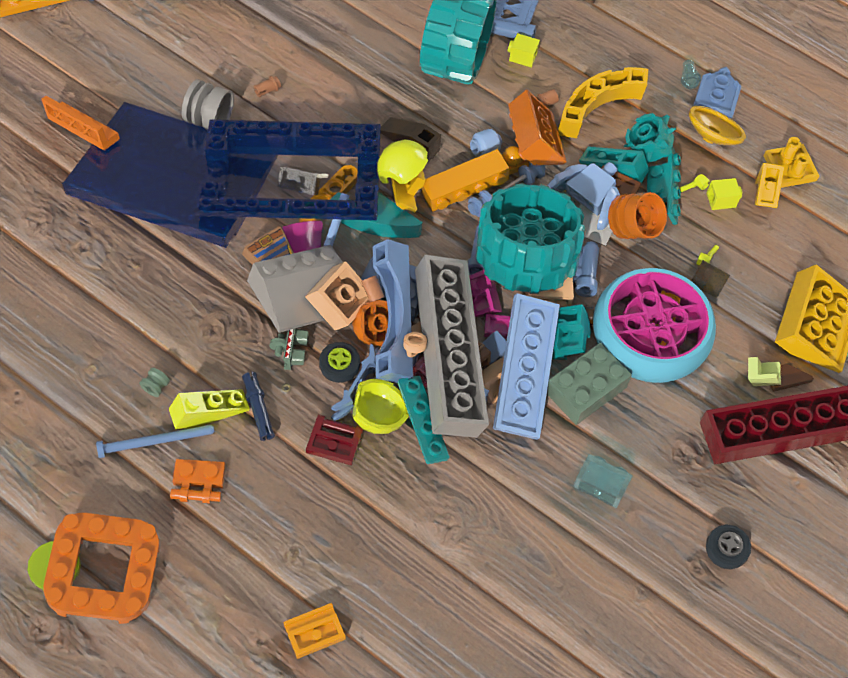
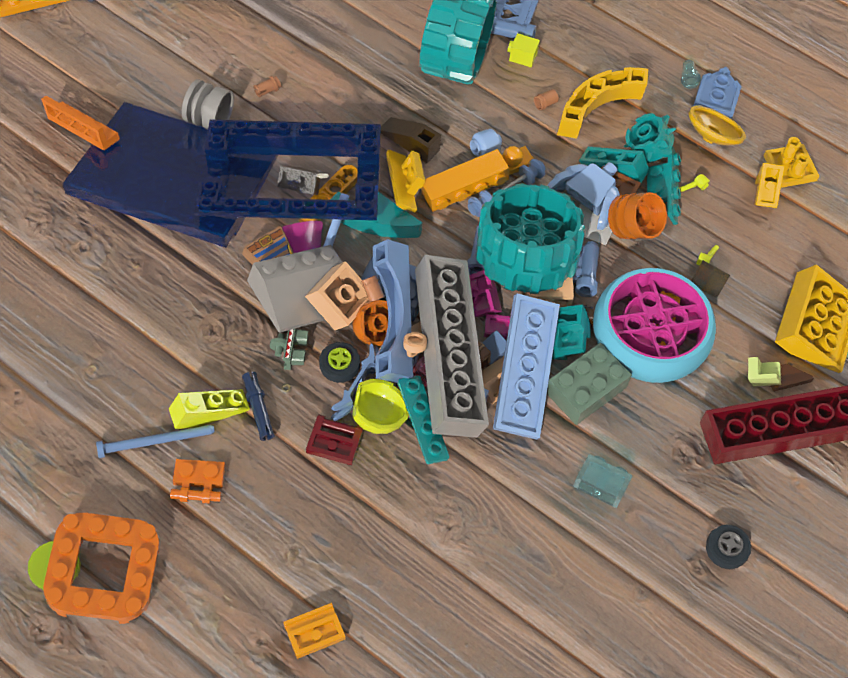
sand green wheel [139,368,170,397] -> none
neon yellow cylinder [377,139,428,184] -> none
orange slope [508,89,567,165] -> none
neon yellow brick [706,178,742,210] -> none

